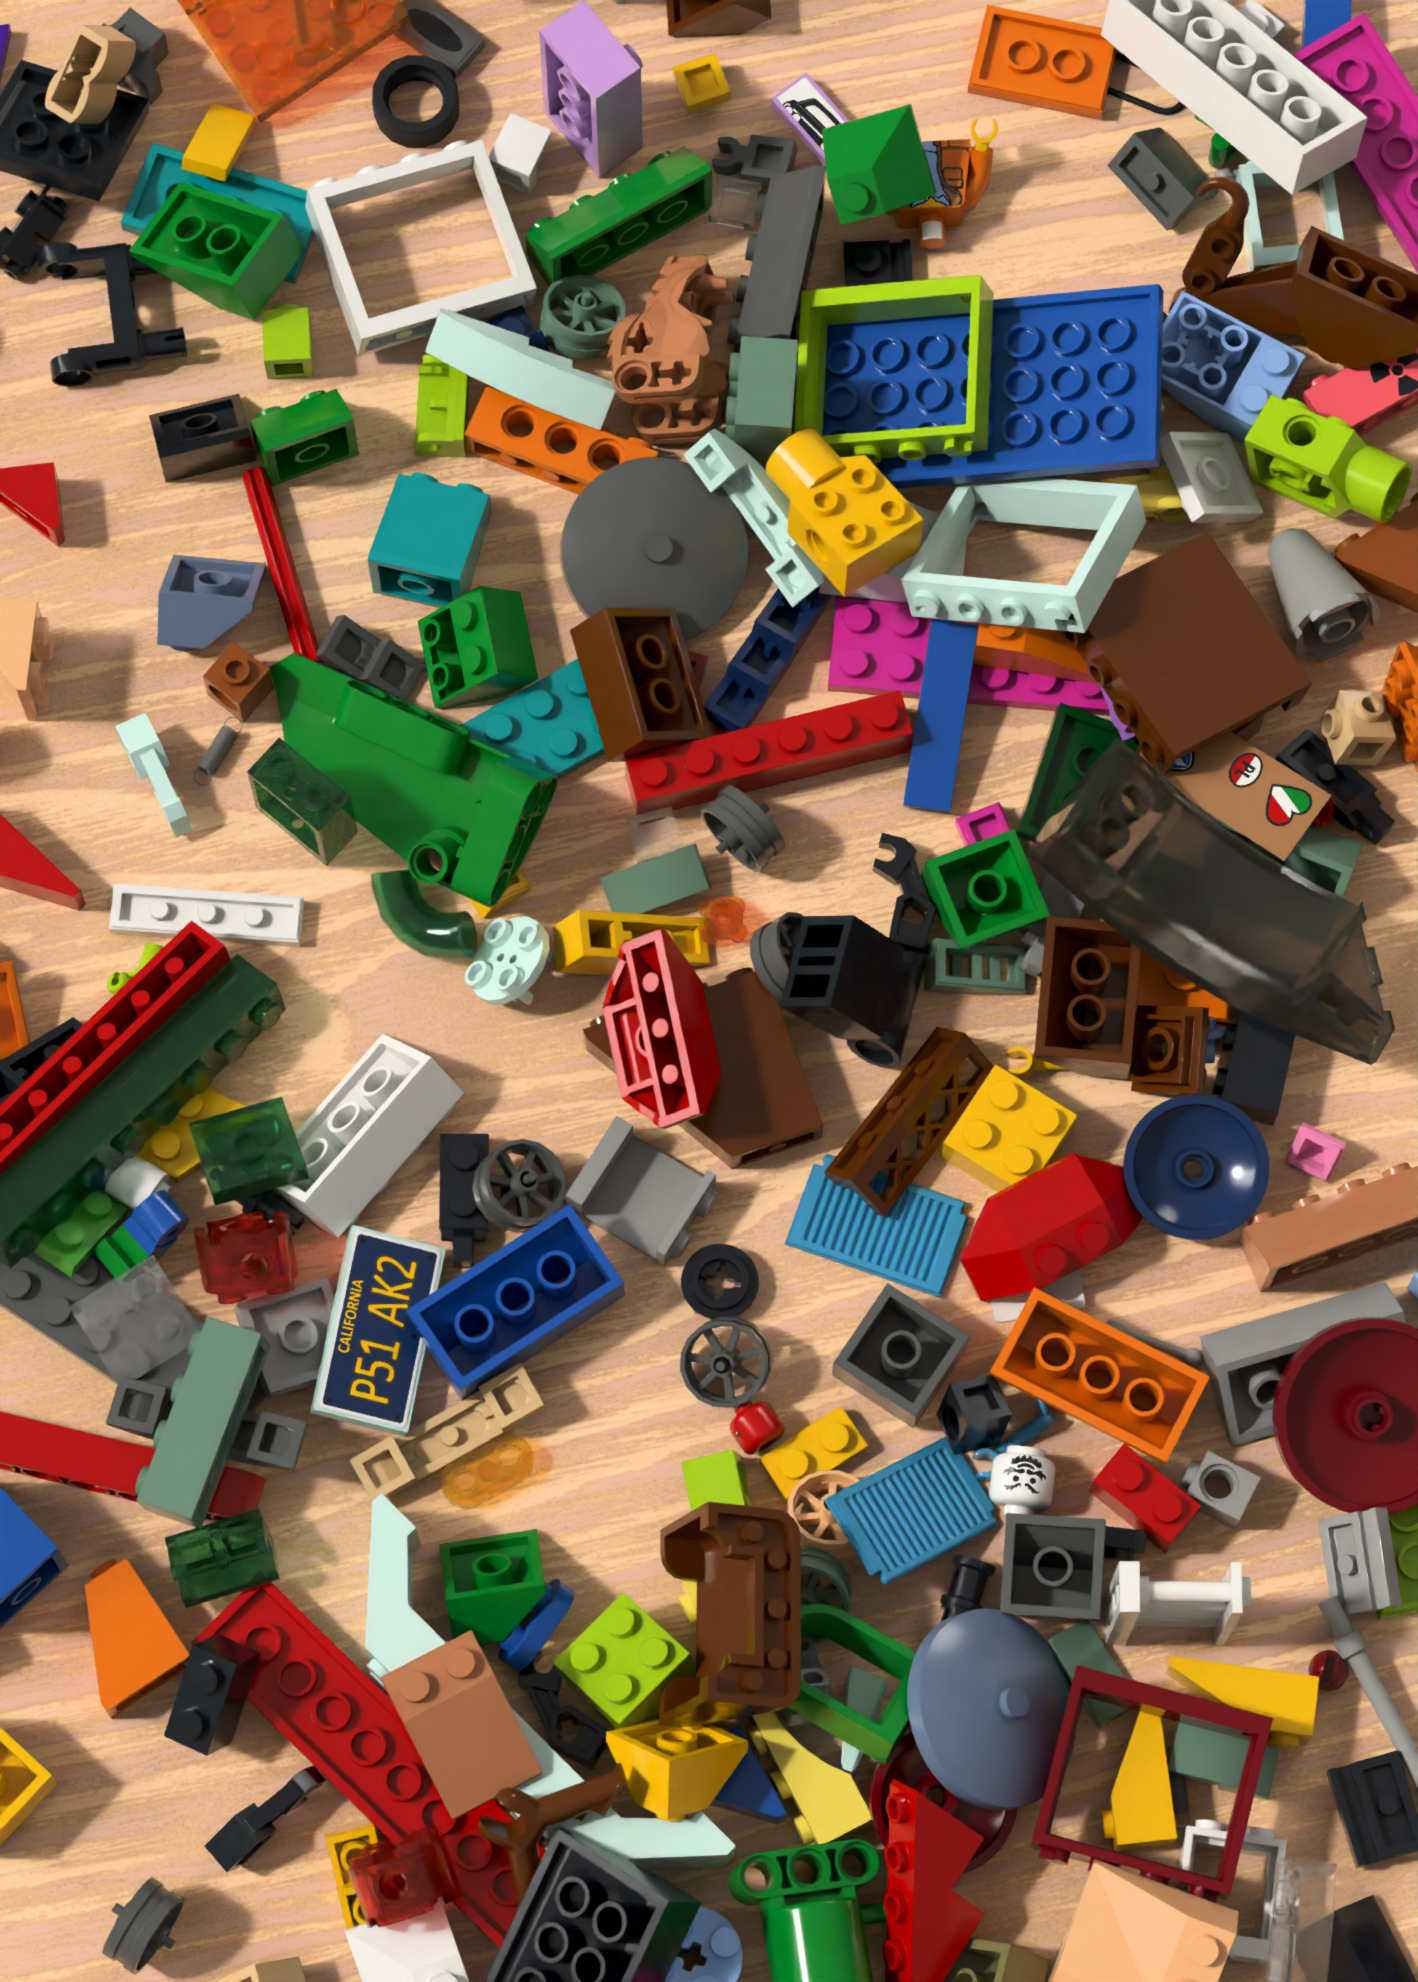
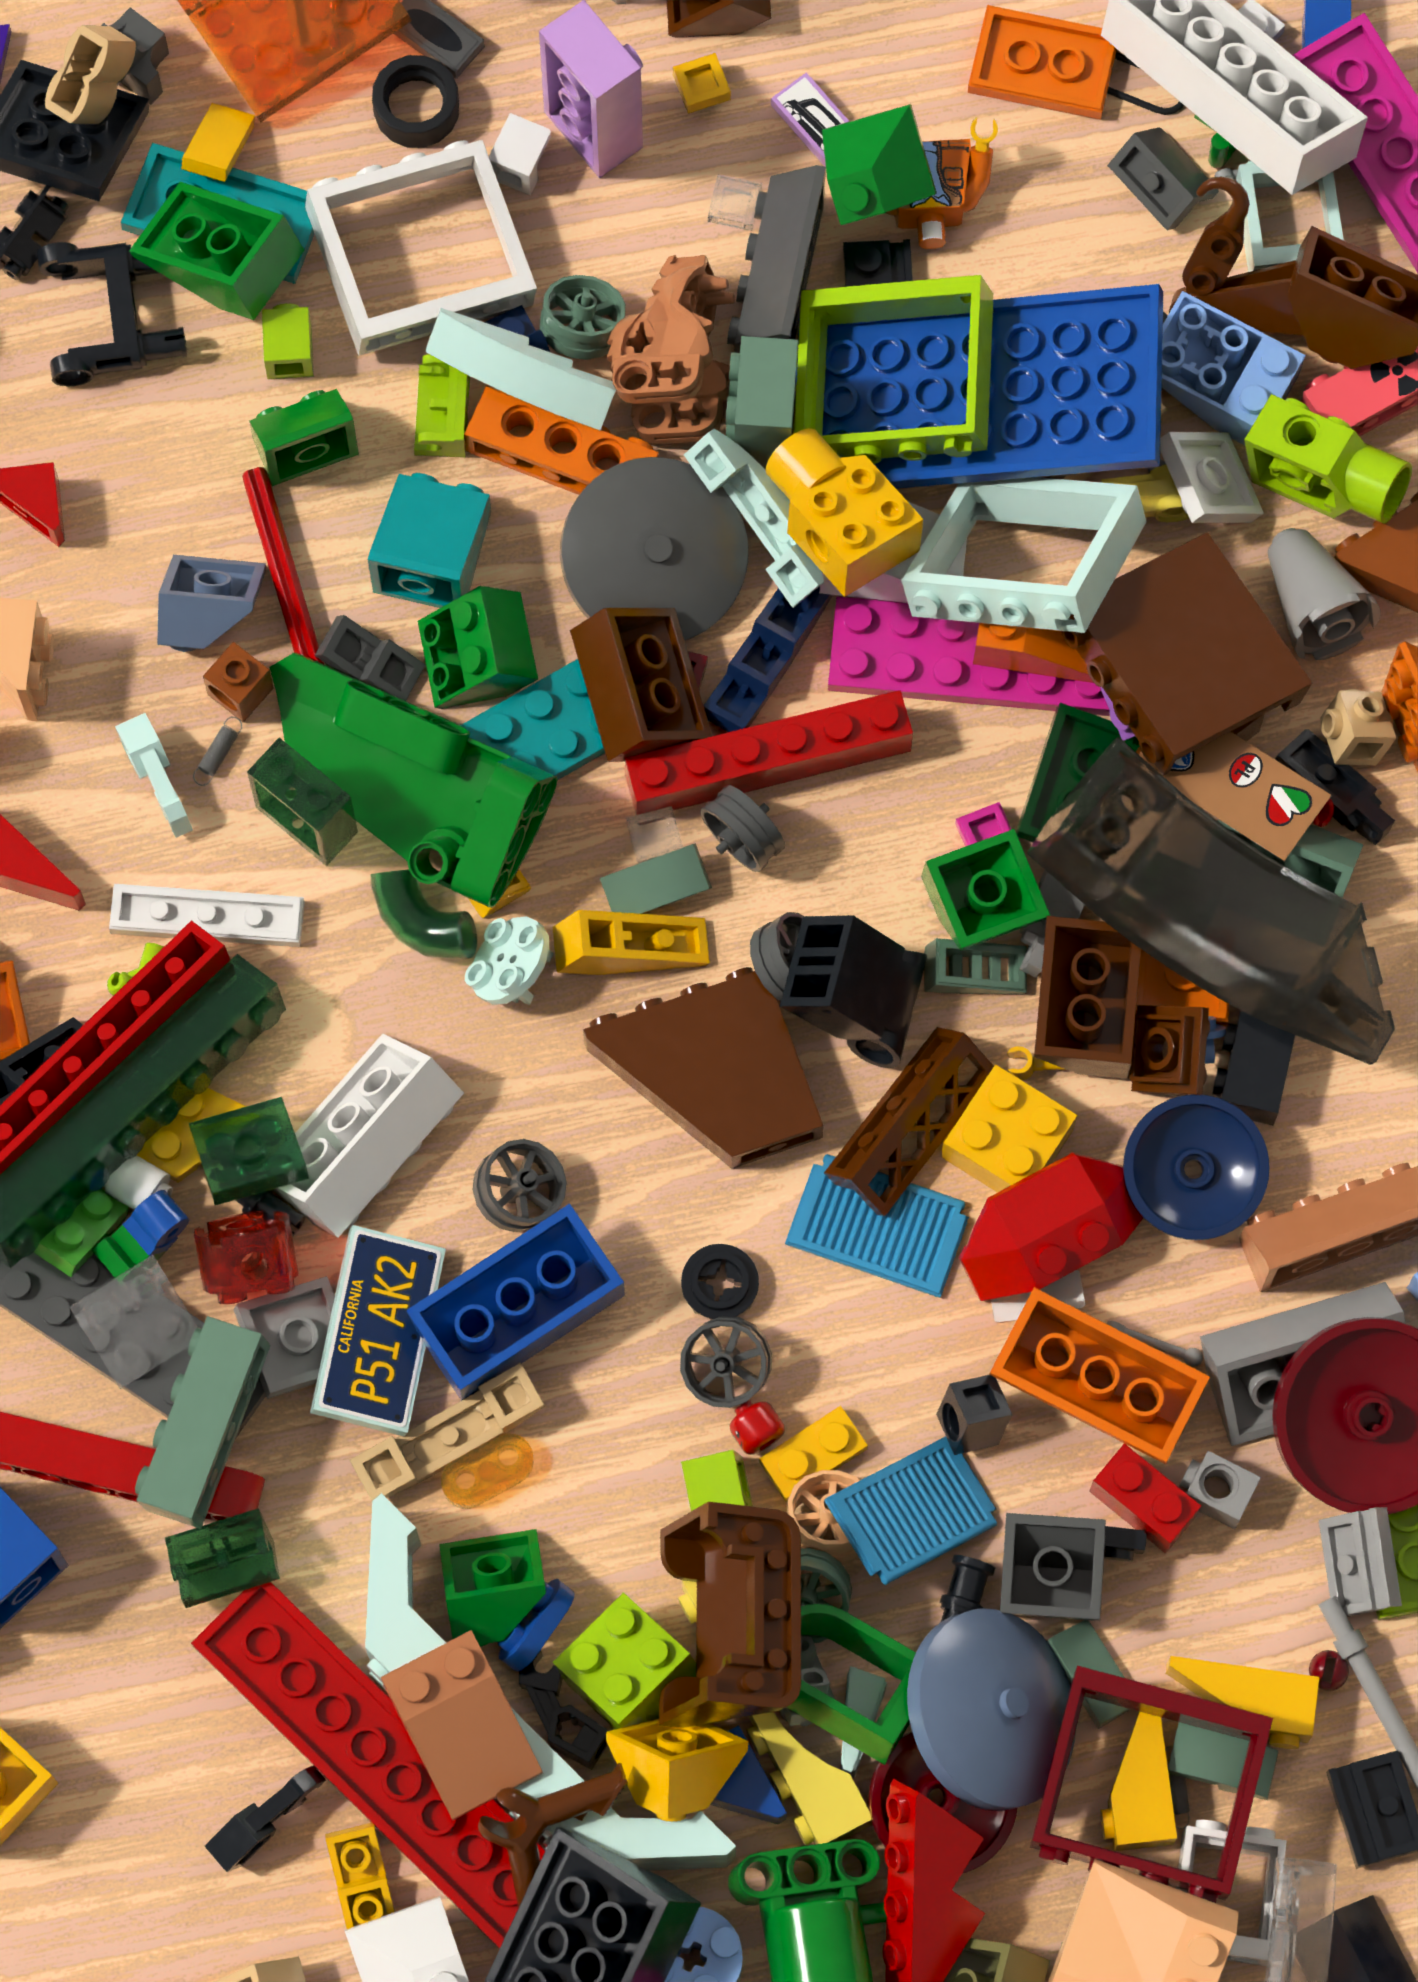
orange slope [84,1558,190,1719] -> none
dark grey wheel [102,1877,185,1975] -> none
dark grey slope [106,1376,308,1471] -> none
black slope [149,394,256,483] -> none
black brick [164,1634,261,1756] -> none
clear red brick [348,1825,462,1928] -> none
black hinge [439,1134,489,1267] -> none
green slope [525,146,712,287] -> none
light grey panel [565,1116,719,1267] -> none
red wedge [602,929,722,1129] -> none
clear orange plate [698,896,748,944] -> none
dark grey plate [712,135,798,187] -> none
dark grey brick [832,1283,970,1429] -> none
black piece [873,833,936,953] -> none
blue tile [903,618,978,813] -> none
dark azure piece [972,1398,1055,1482] -> none
white head [989,1445,1056,1516] -> none
white fence [1105,1561,1251,1646] -> none
bright pink slope [1284,1122,1346,1183] -> none

